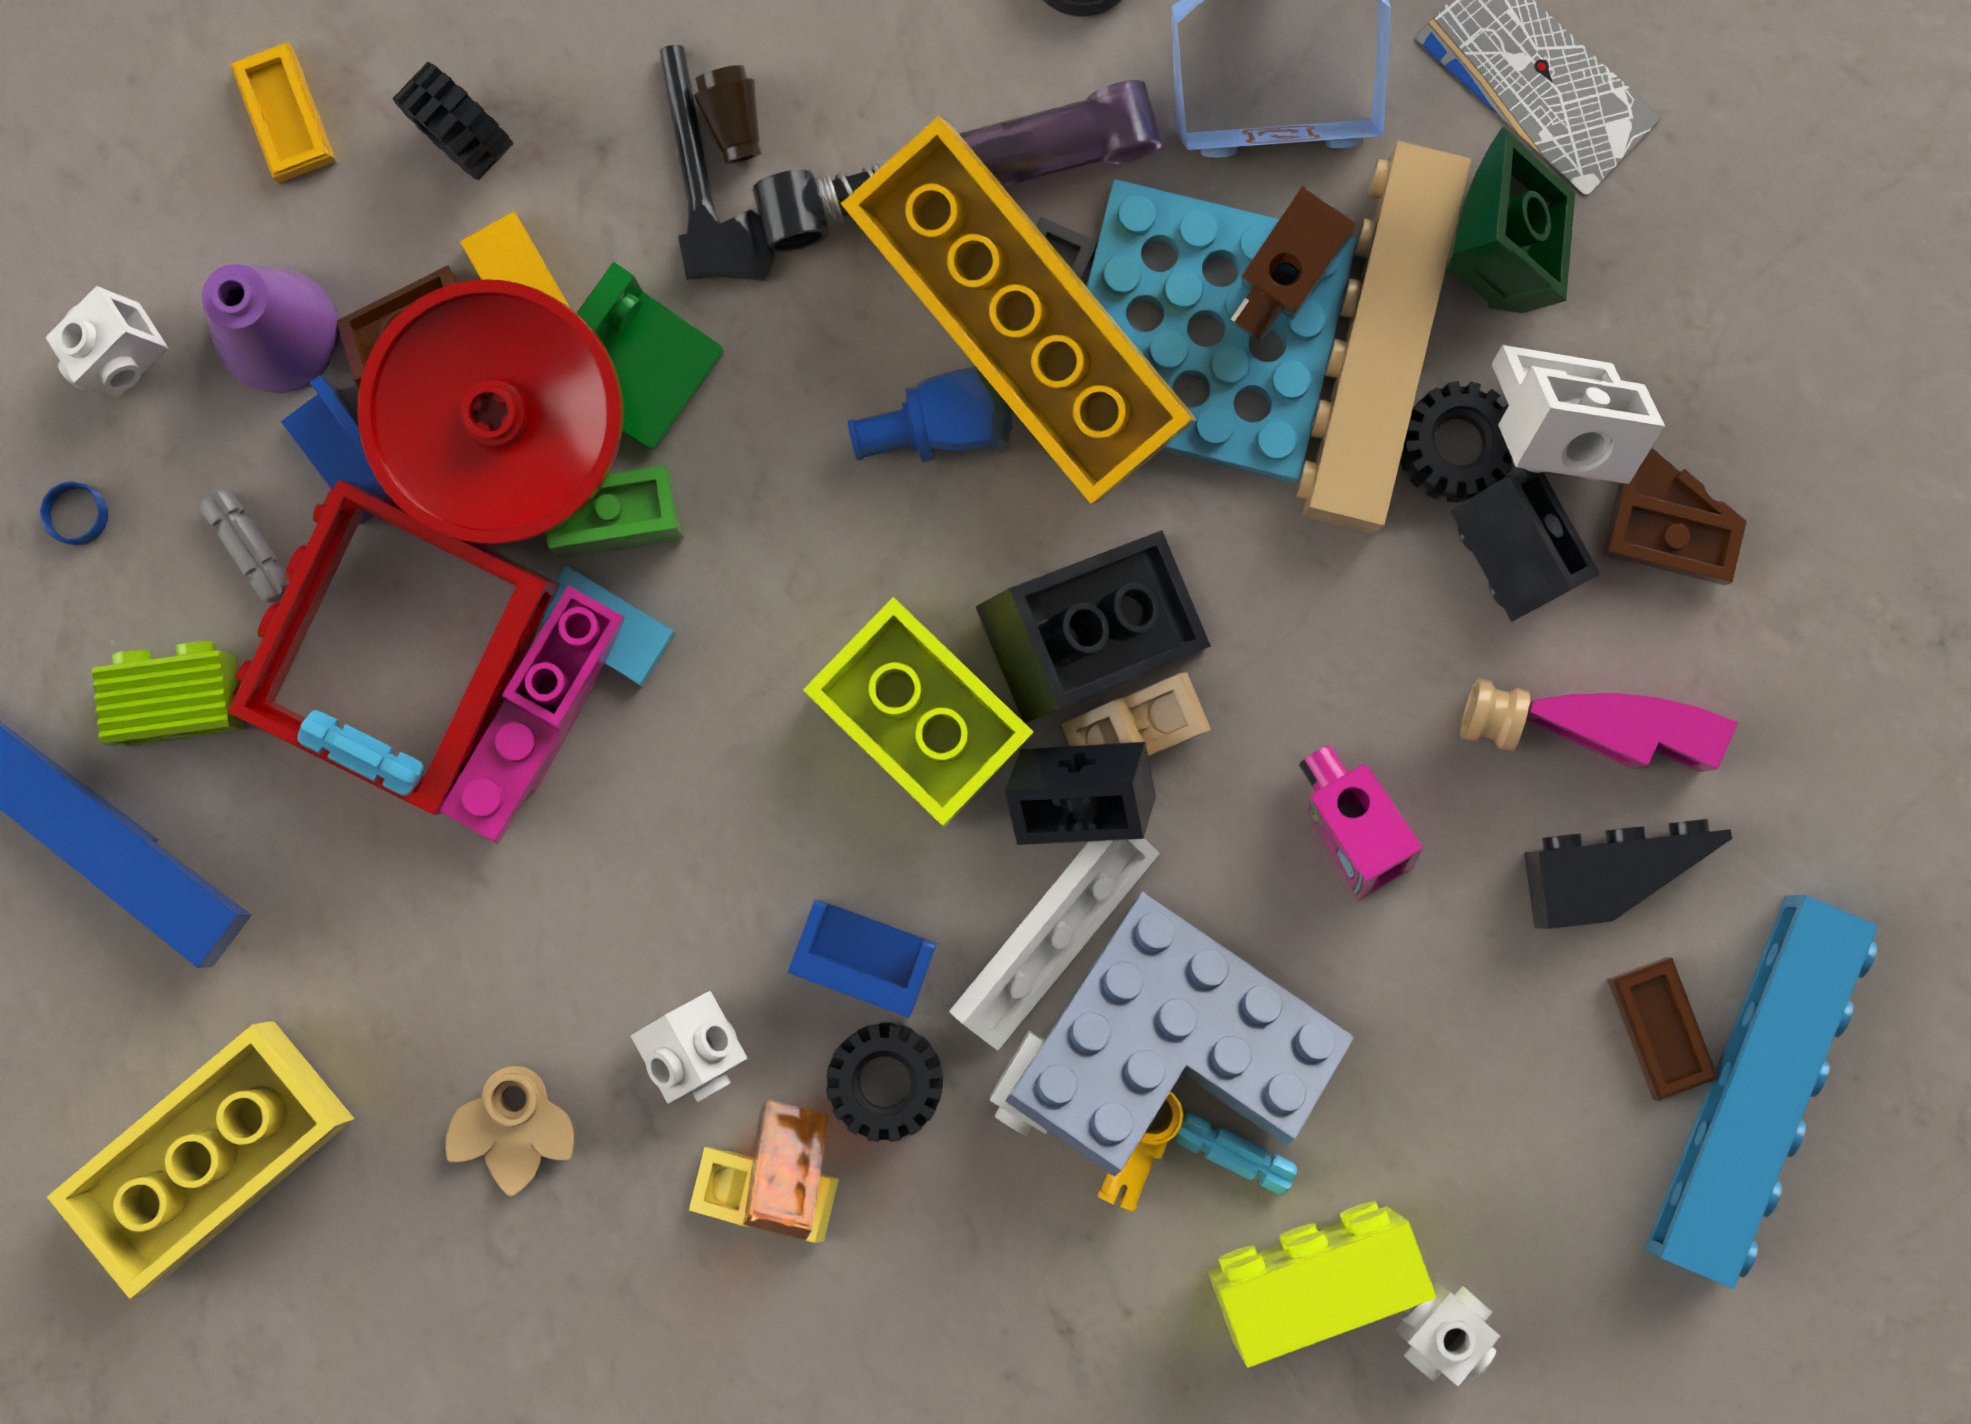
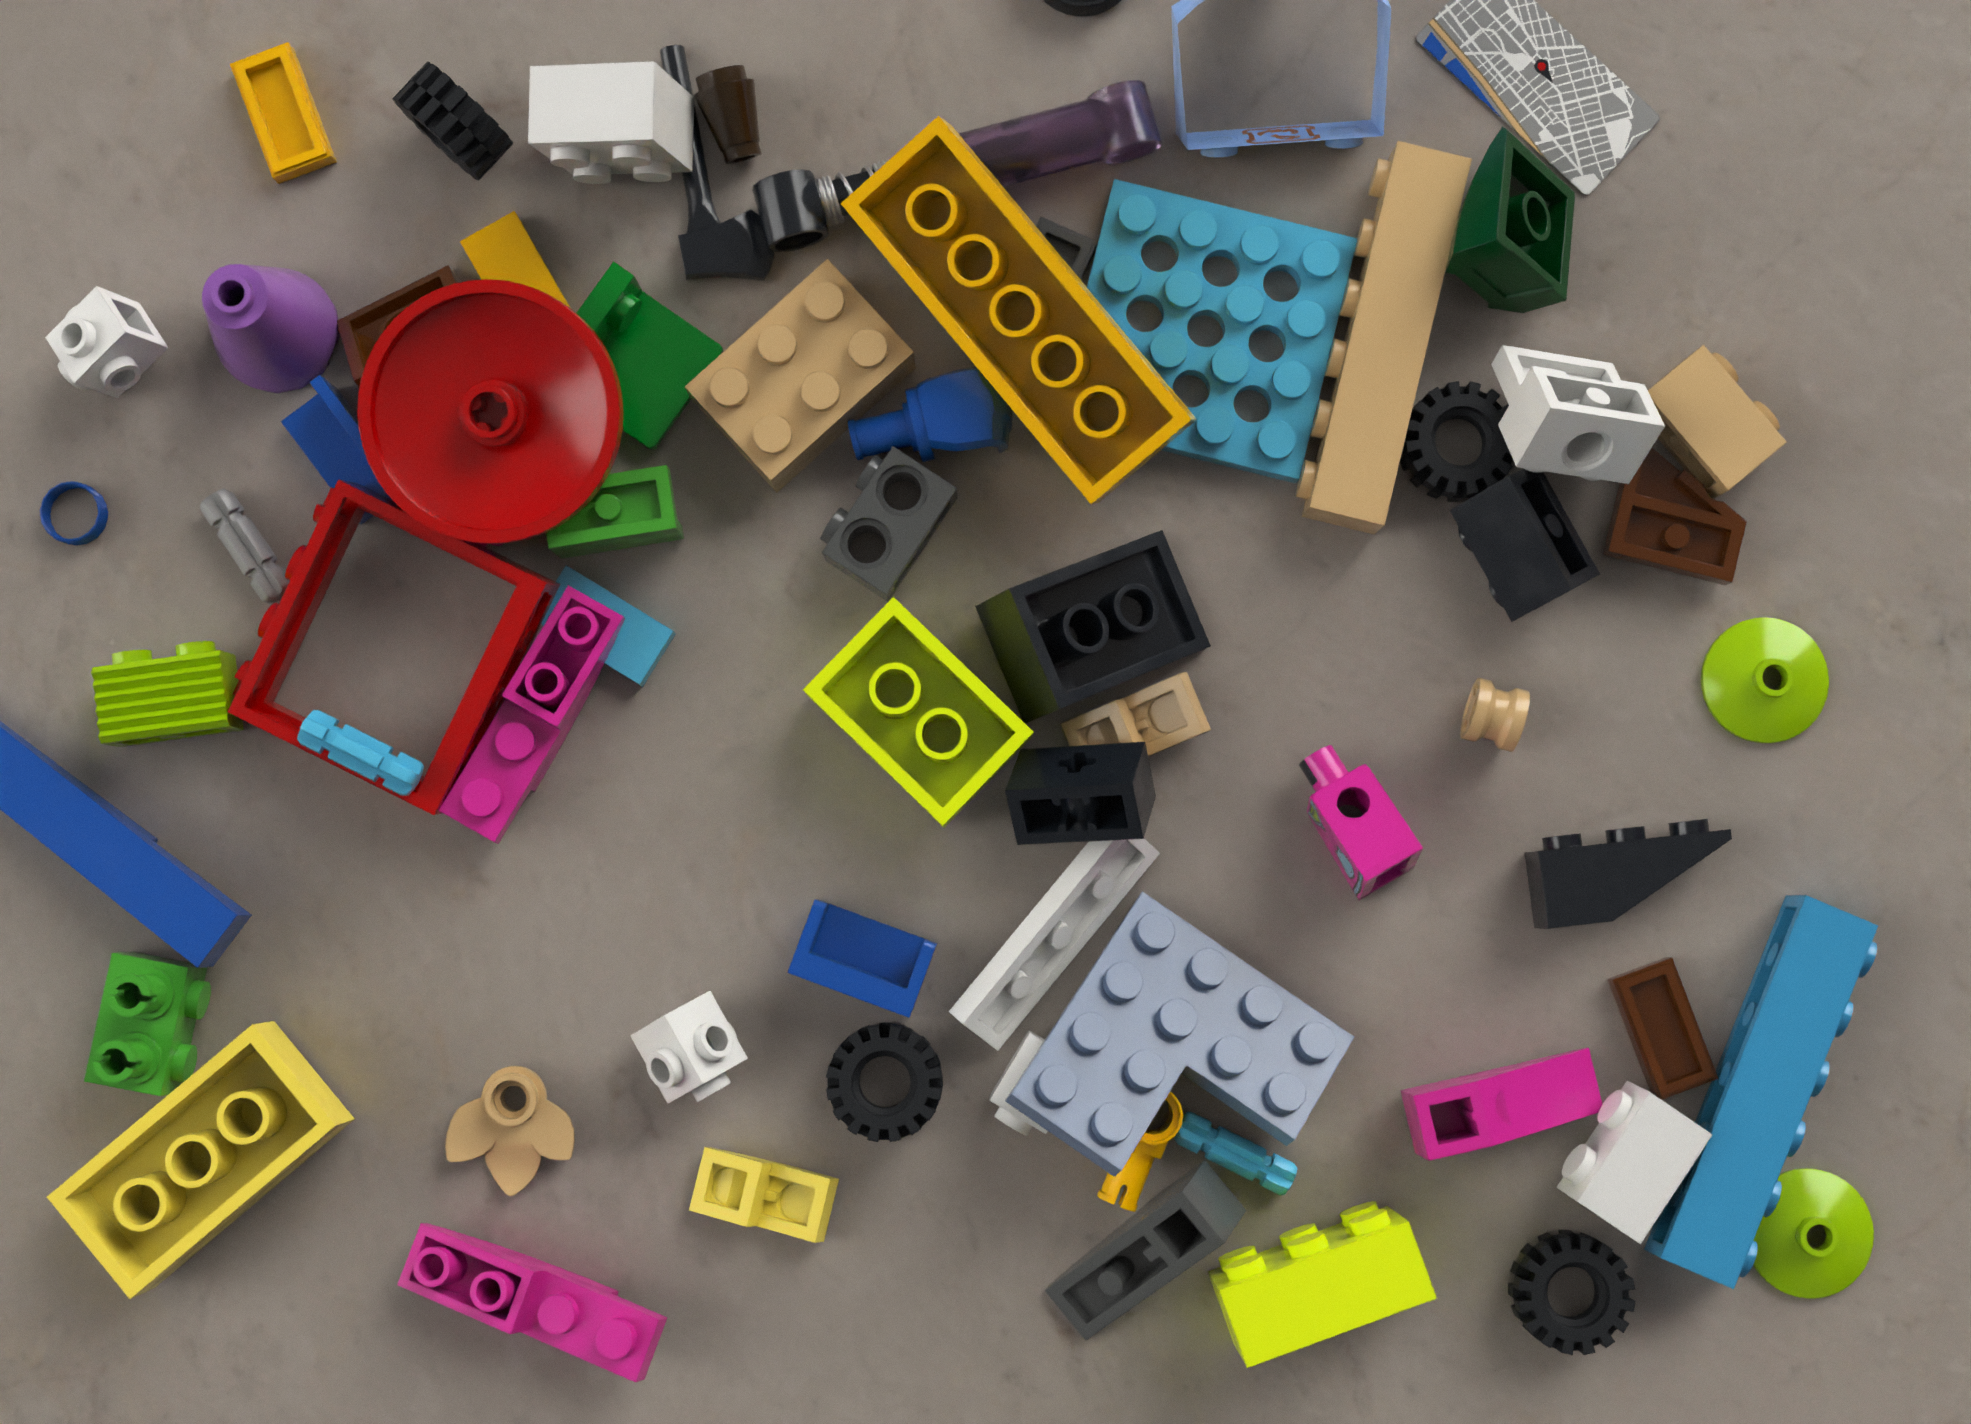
clear orange plate [743,1100,828,1240] -> none
reddish brown torso [1230,186,1357,342] -> none
white brick [1395,1281,1501,1387] -> none
dark pink slope [1526,693,1738,772] -> none
none -> bright green brick [84,951,211,1096]
none -> dark pink slope [397,1223,668,1382]
none -> white brick [528,61,694,184]
none -> tan brick [685,259,916,493]
none -> dark grey brick [820,446,958,602]
none -> dark grey slope [1045,1160,1246,1341]
none -> dark pink slope [1400,1047,1602,1161]
none -> black tyre [1508,1230,1636,1355]
none -> white brick [1556,1081,1713,1244]
none -> tan brick [1648,345,1787,499]
none -> lime dish [1701,617,1829,743]
none -> lime dish [1753,1168,1874,1299]

